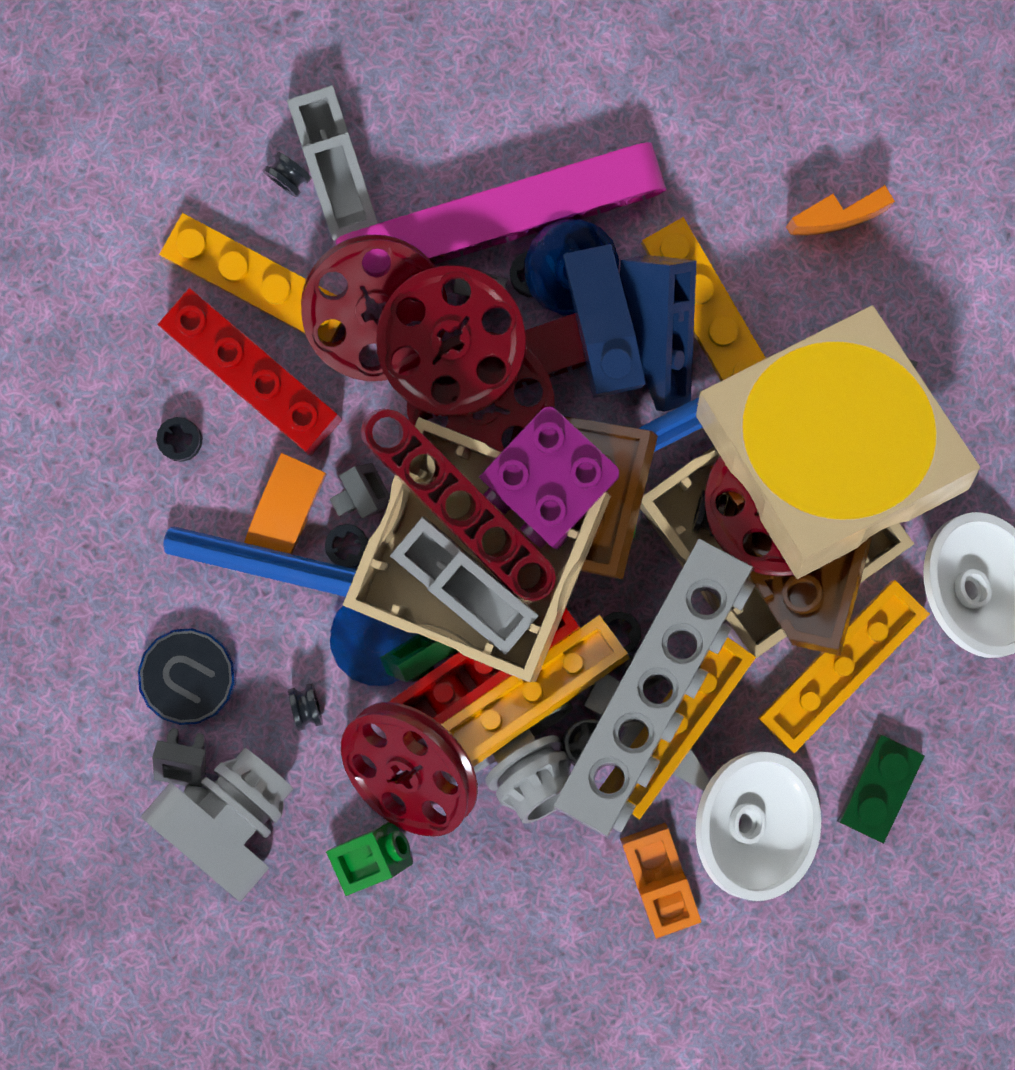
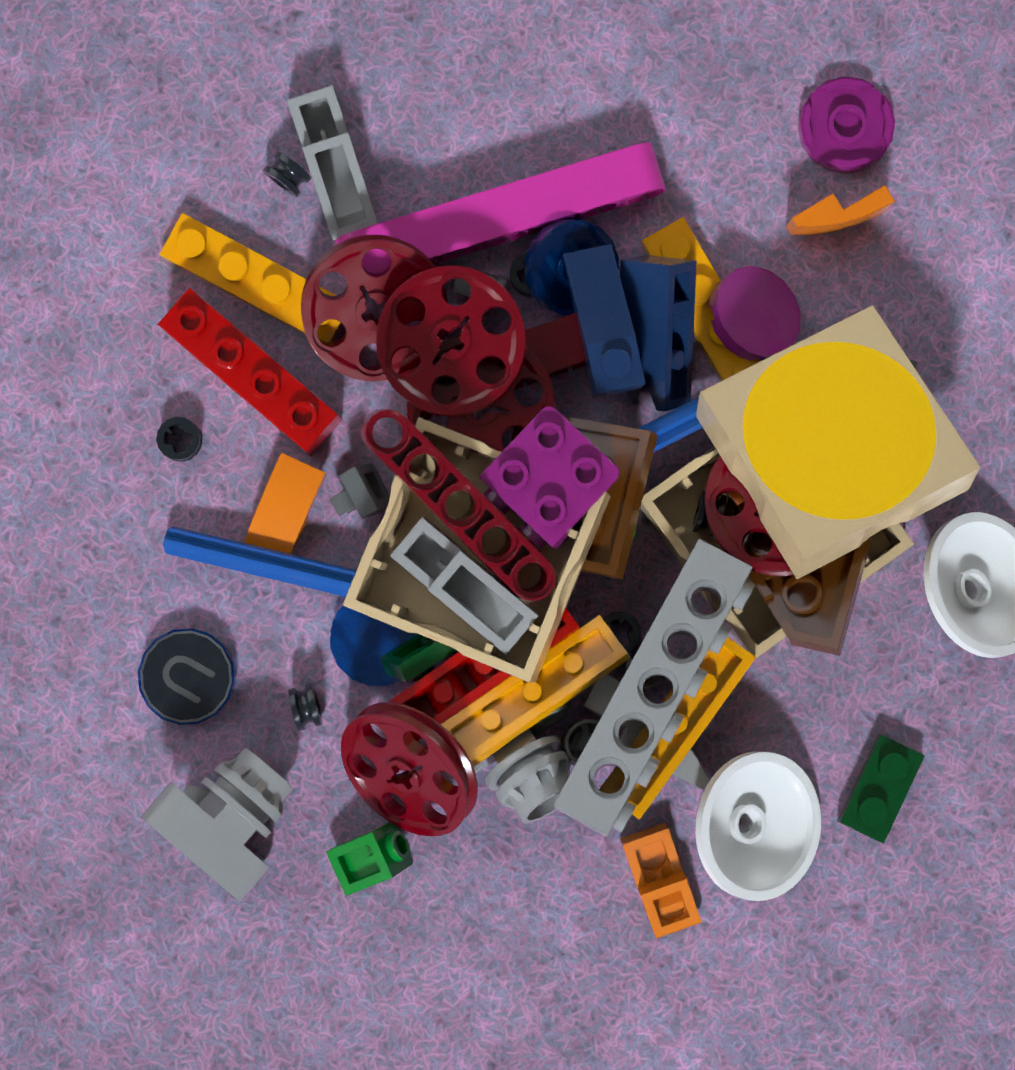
dark grey tile [152,728,206,787] -> none
black bush [325,524,368,568] -> none
light orange plate [757,580,930,753] -> none
none -> magenta tile [709,266,801,361]
none -> magenta tile [798,76,895,174]

